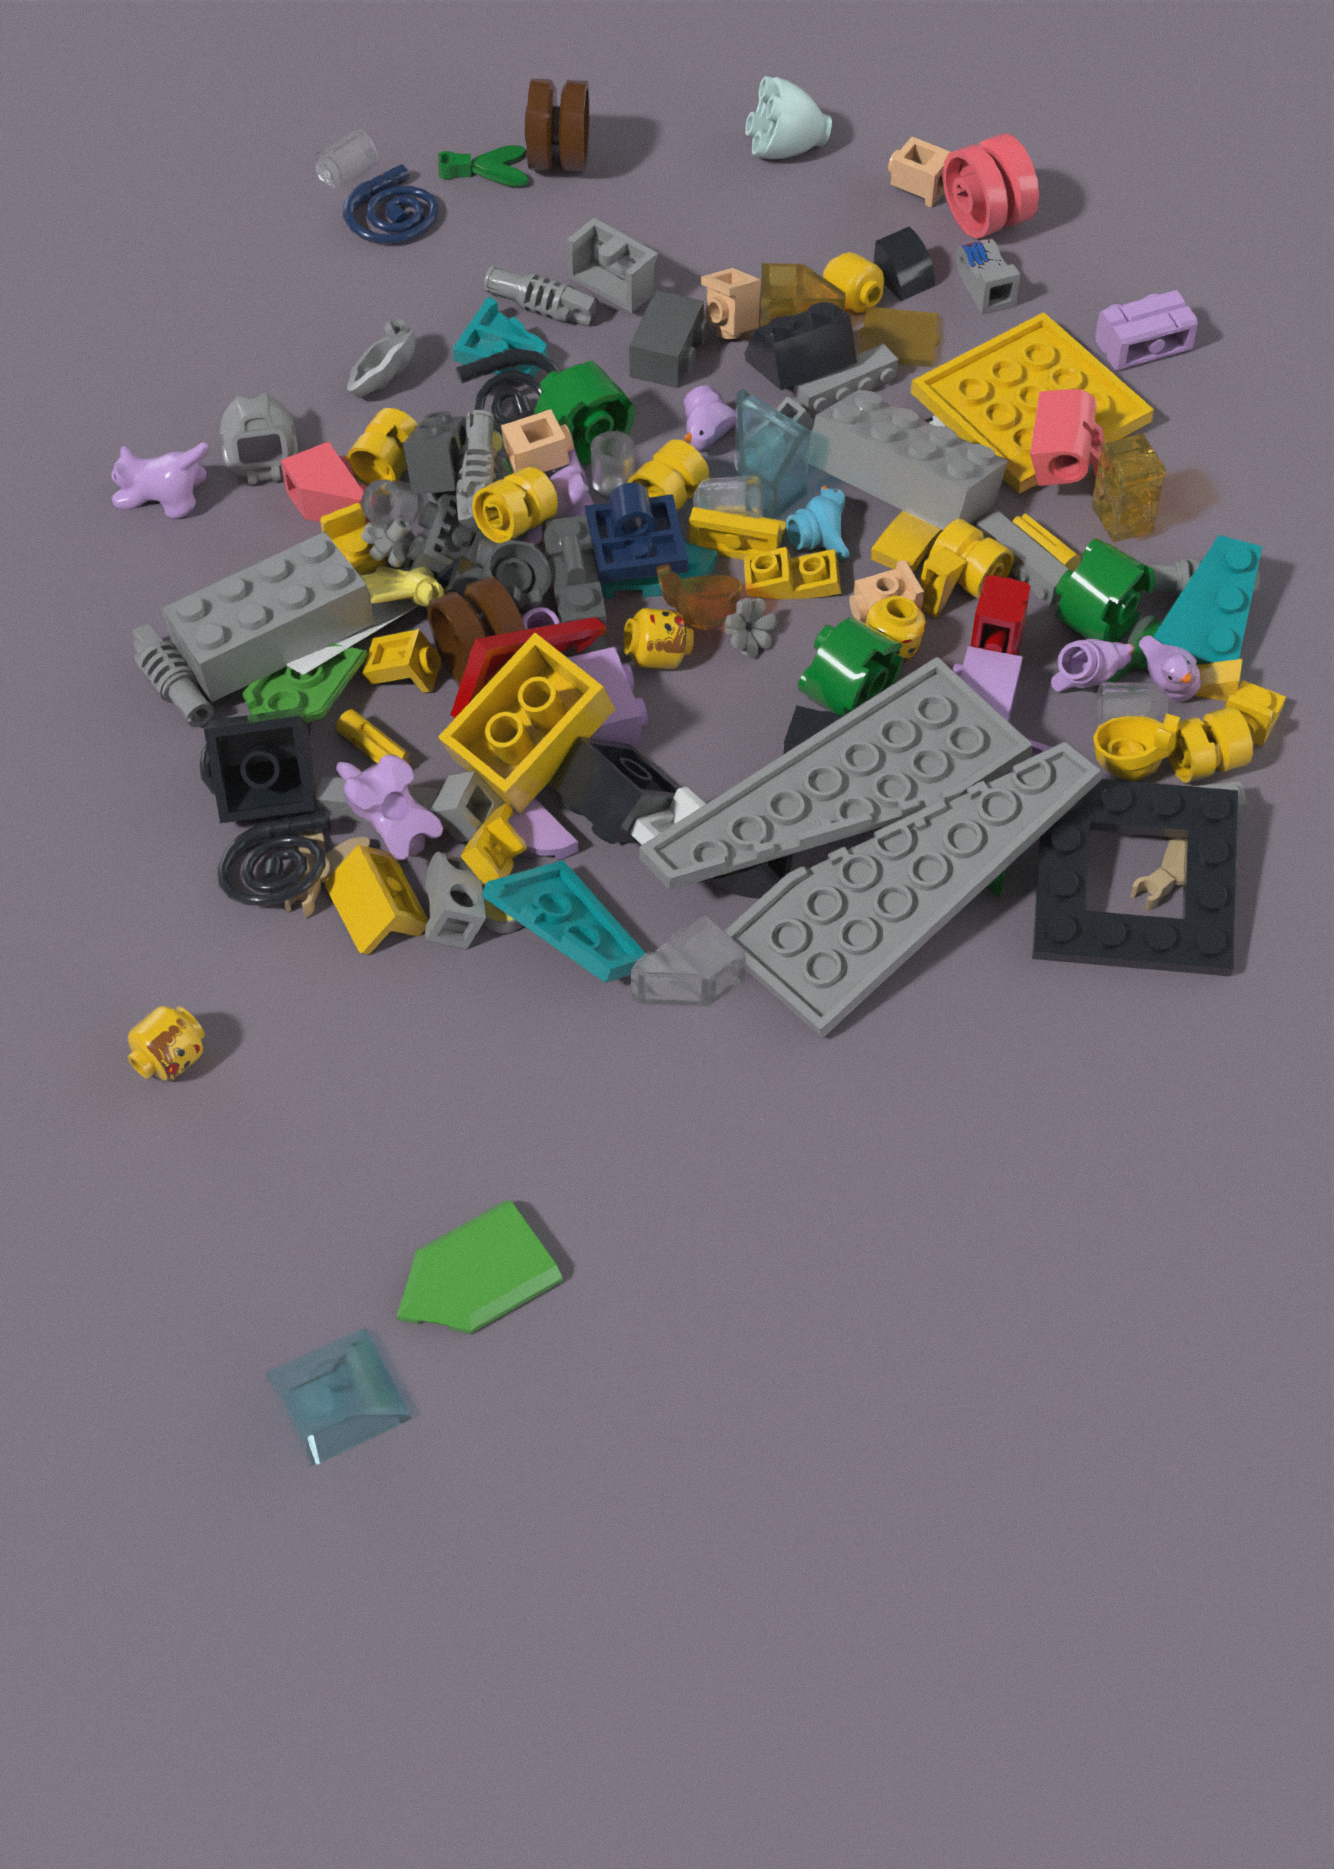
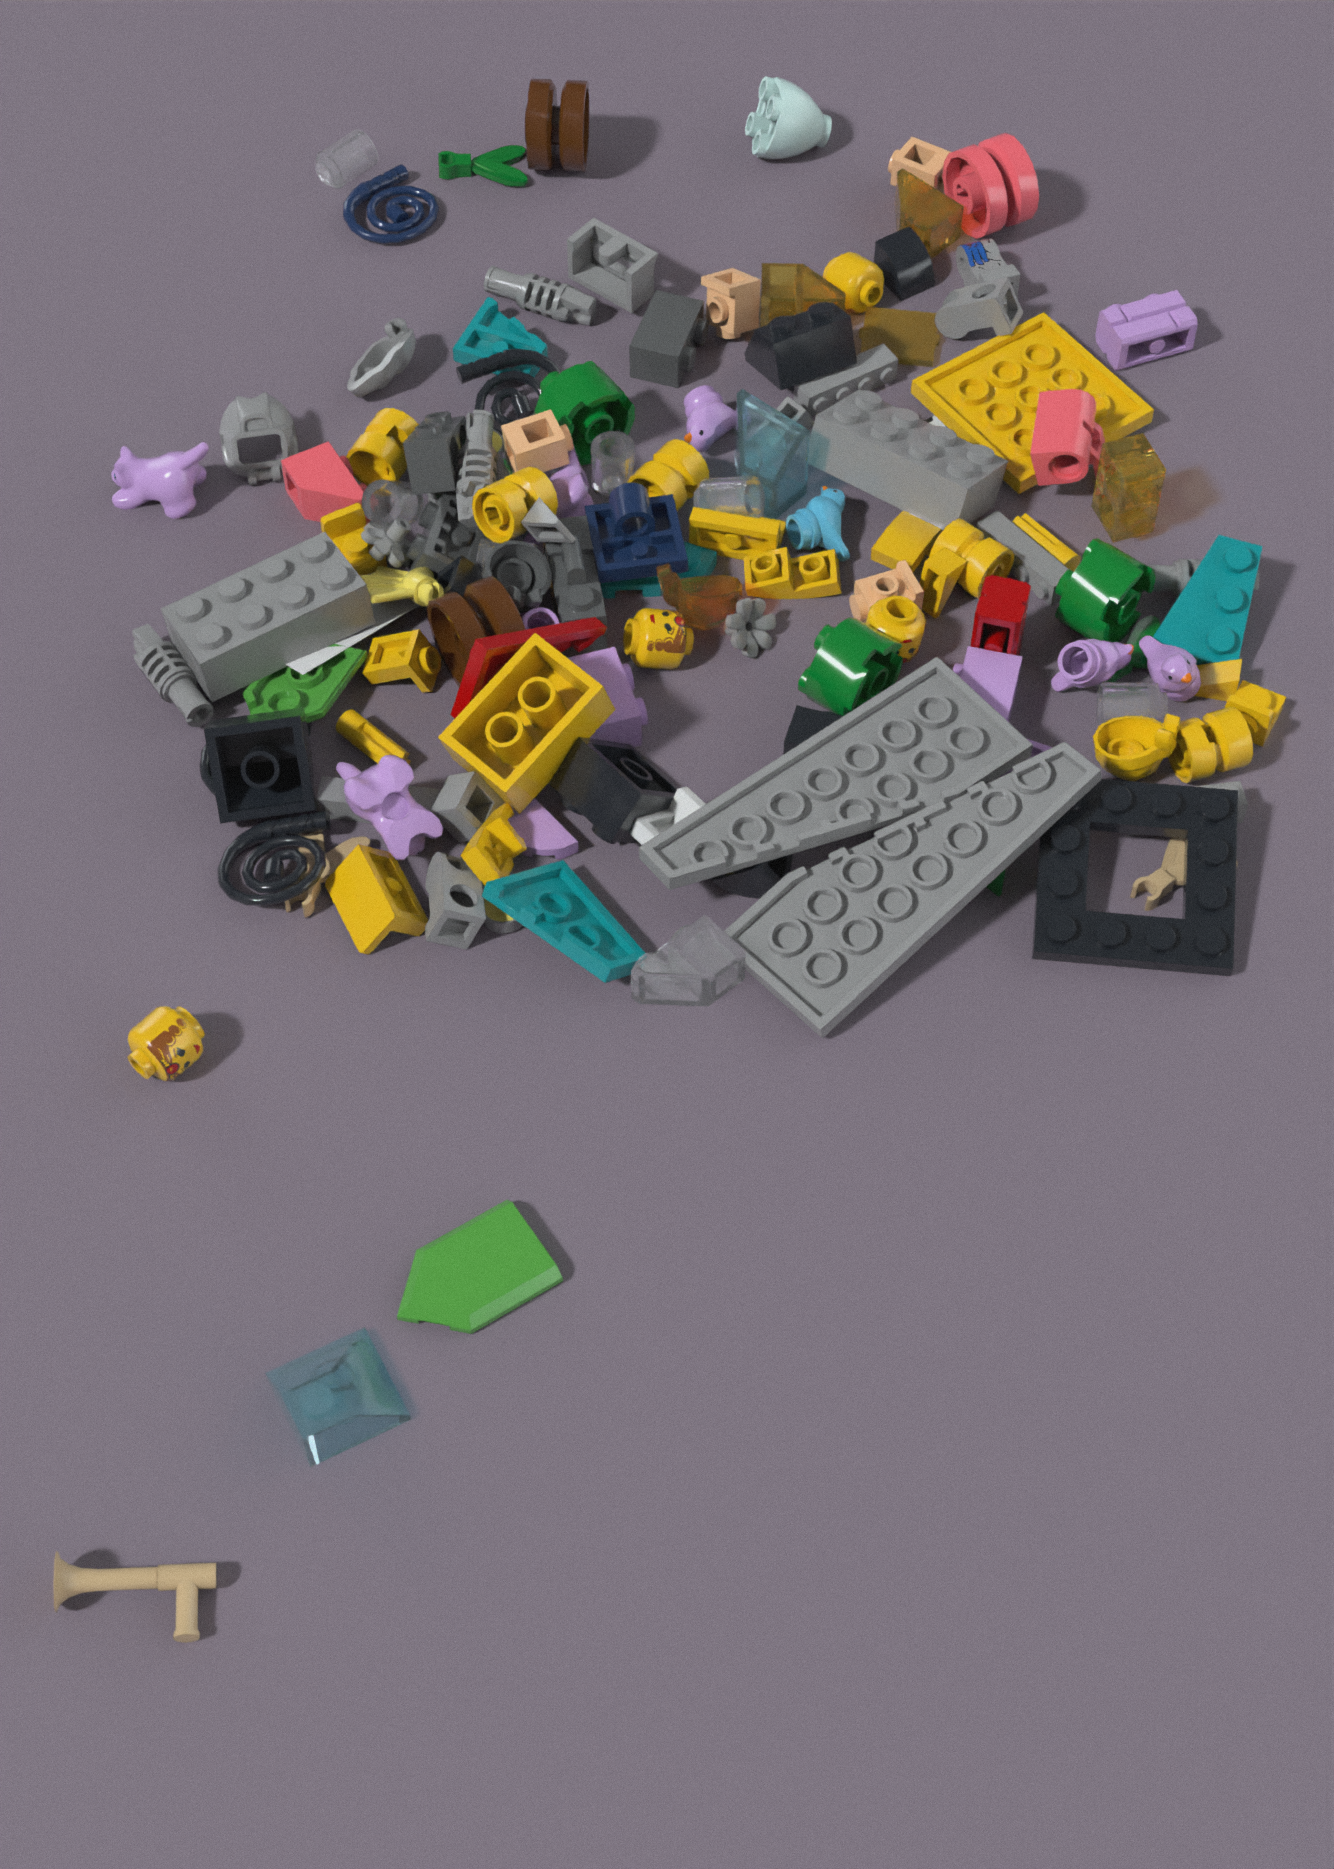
none -> tan piece [53,1551,217,1643]
none -> light grey piece [521,497,575,543]
none -> clear yellow slope [894,168,964,259]
none -> light grey leg [935,277,1023,339]

